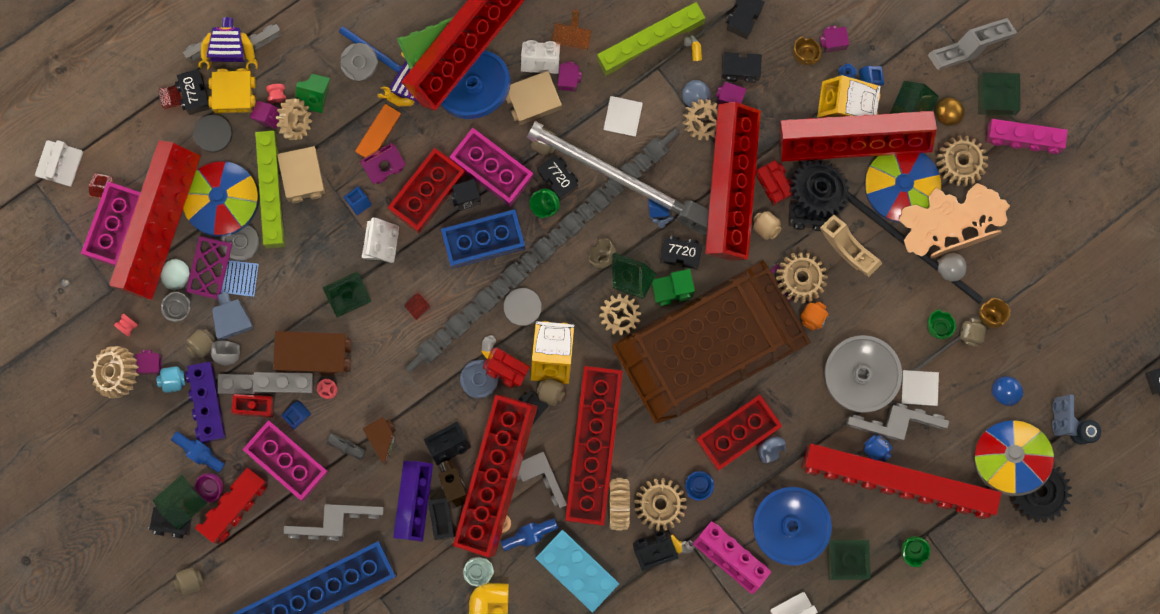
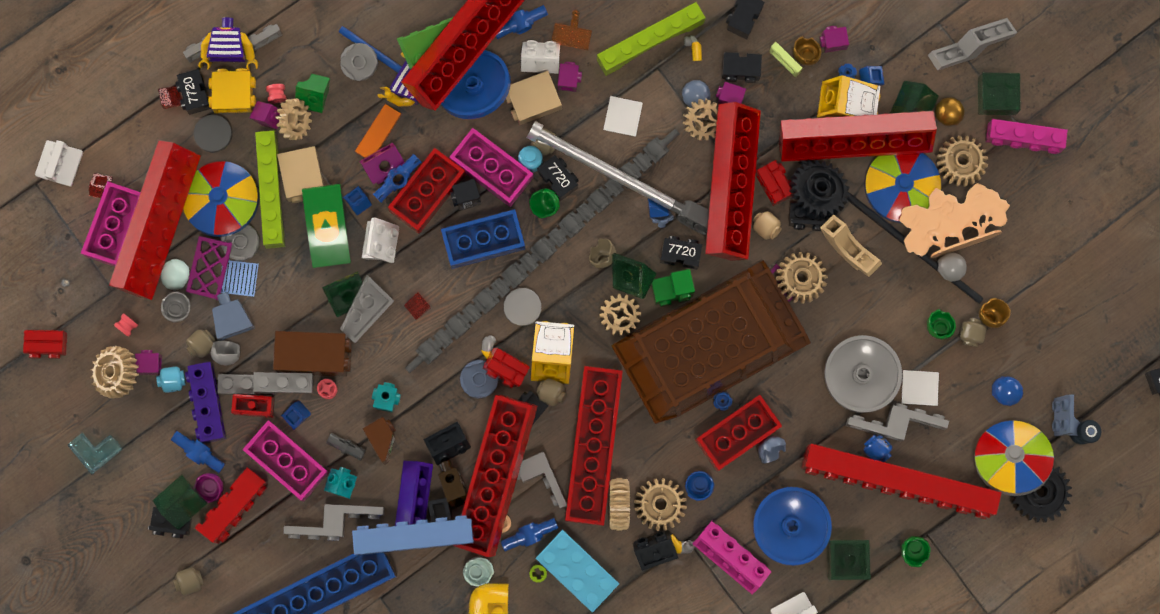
orange head [800,301,829,331] -> none
none -> red brick [23,330,67,359]
none -> clear light blue brick [68,432,123,475]
none -> green slope [302,184,351,268]
none -> teal brick [324,467,357,499]
none -> light grey wing [340,275,394,343]
none -> medium blue brick [352,515,474,555]
none -> teal brick [372,382,401,413]
none -> blue pin [373,154,422,203]
none -> blue pin [496,5,548,39]
none -> medium azure head [518,146,543,172]
none -> lime bush [529,565,547,583]
none -> blue plate [713,392,732,411]
none -> yellowish green tile [770,42,803,77]

